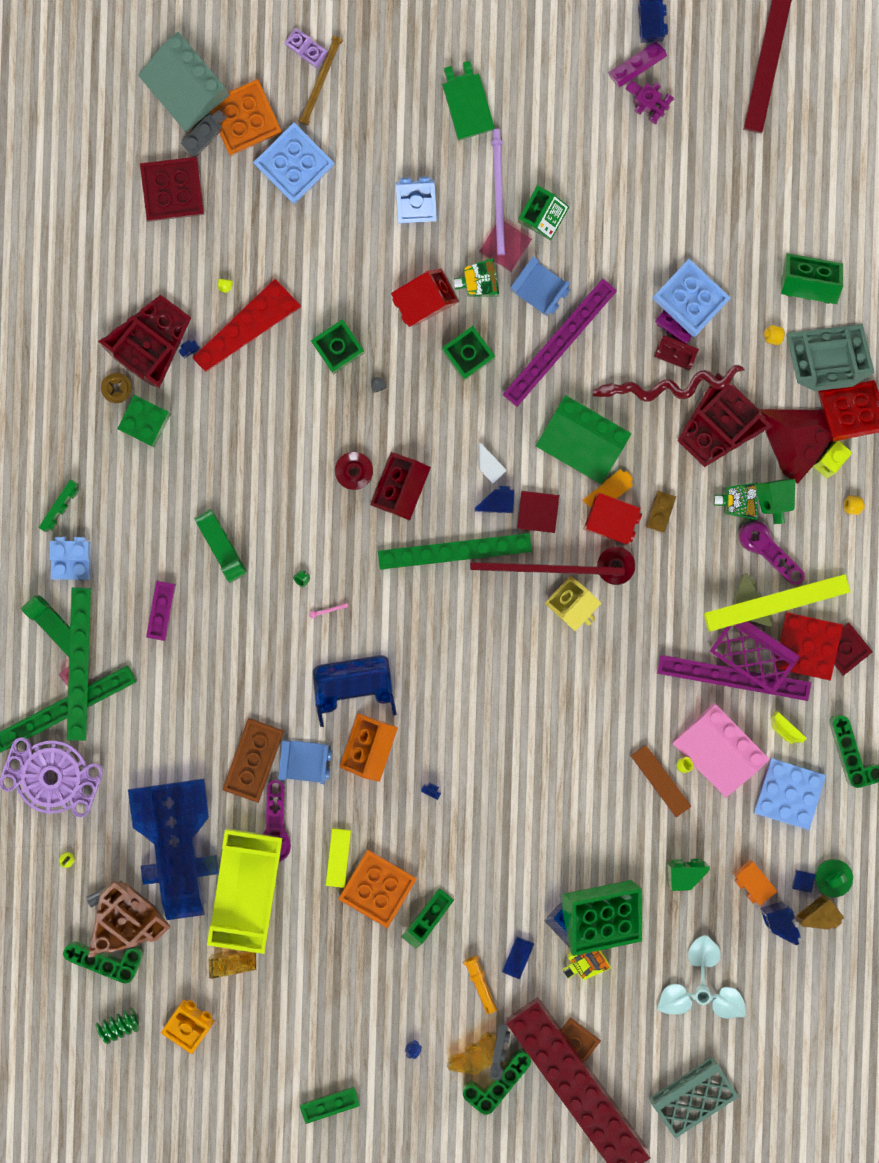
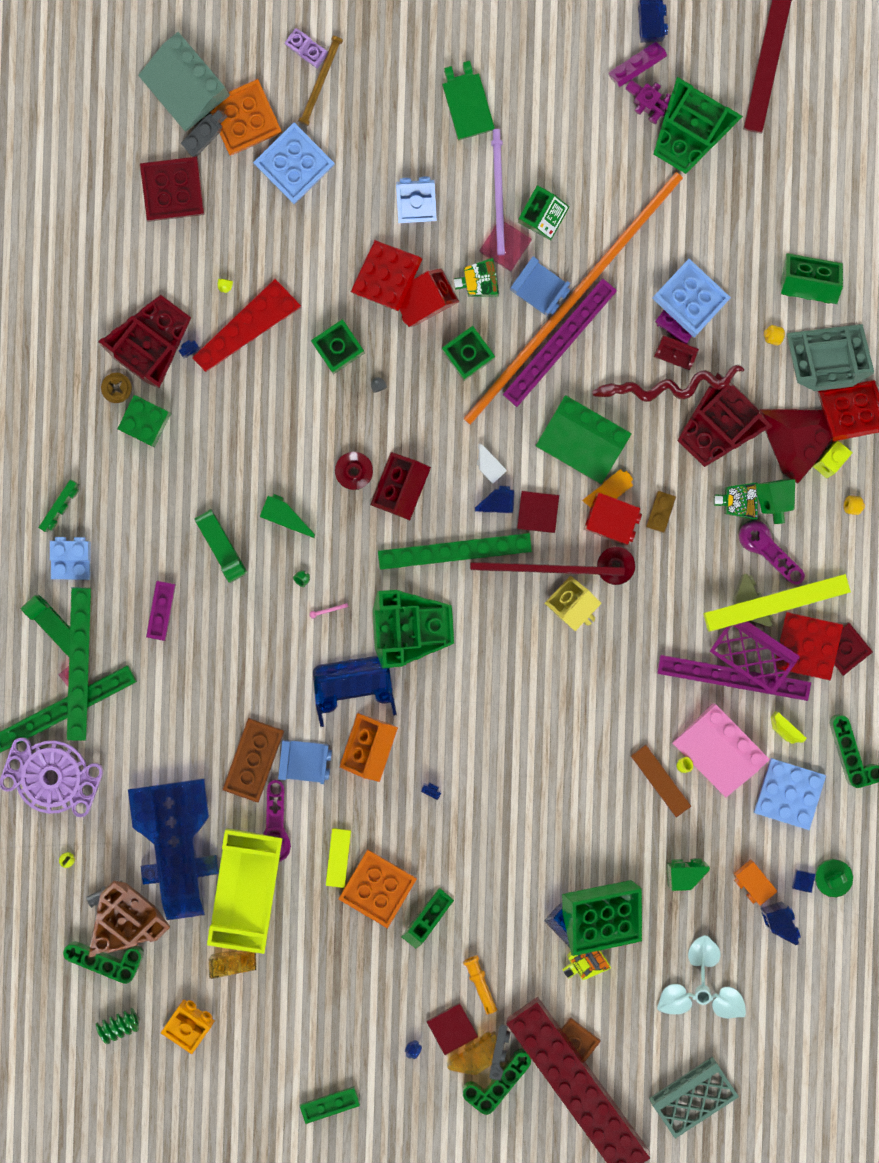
clear blue plate [502,936,534,979] -> none
pearl gold slope [793,894,845,930] -> none
none -> green slope [260,494,316,538]
none -> red plate [351,240,423,311]
none -> green wedge [372,590,454,668]
none -> dark red tile [426,1003,478,1055]
none -> orange piece [463,172,683,425]
none -> green wedge [653,77,743,174]

